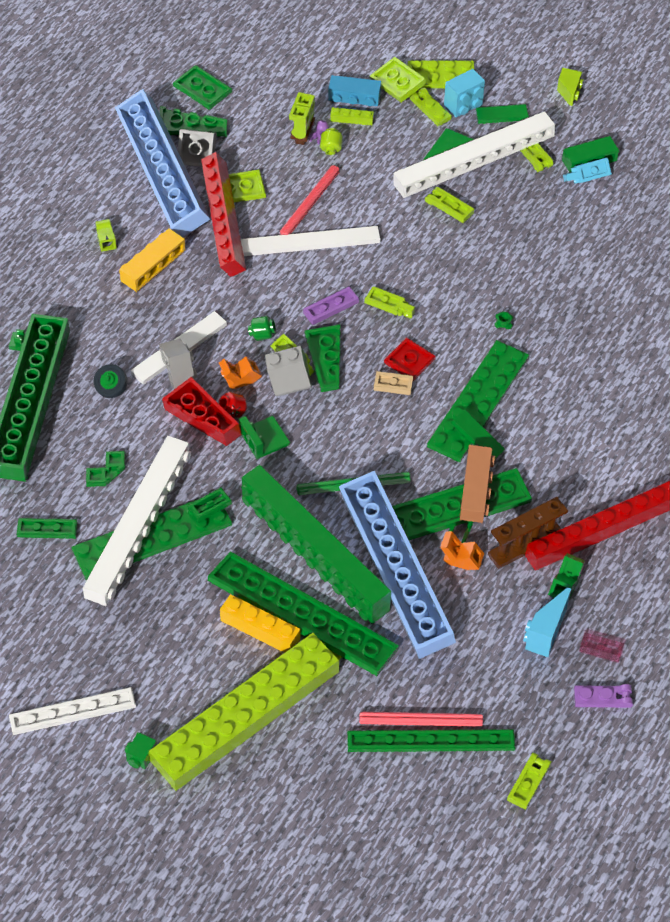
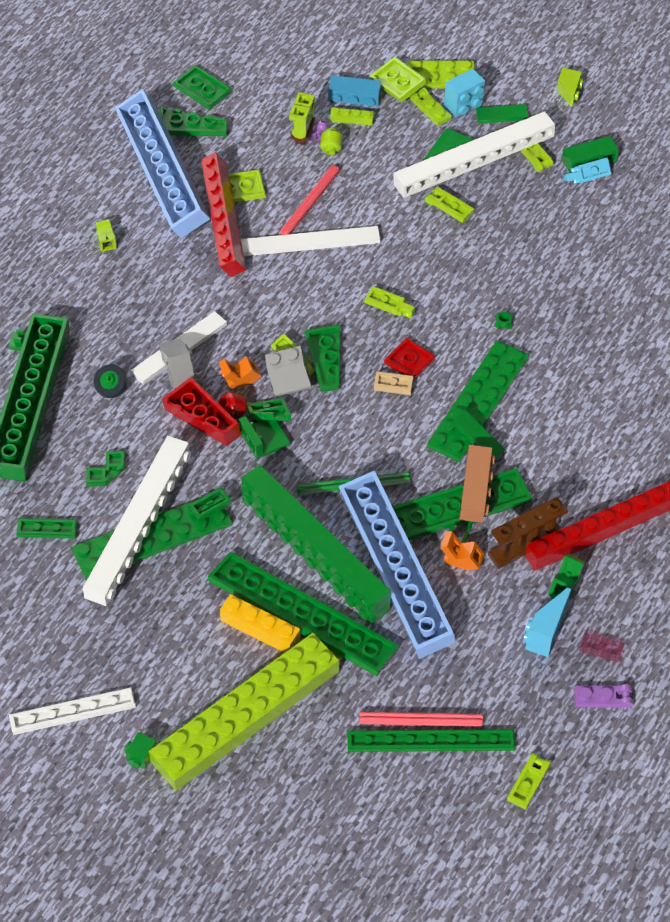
yellow brick [119,228,185,292] -> none
light grey slope [178,129,217,167] -> none
green head [248,316,276,341] -> none
medium lavender plate [303,287,359,325] -> none
none -> green wing [247,398,292,421]

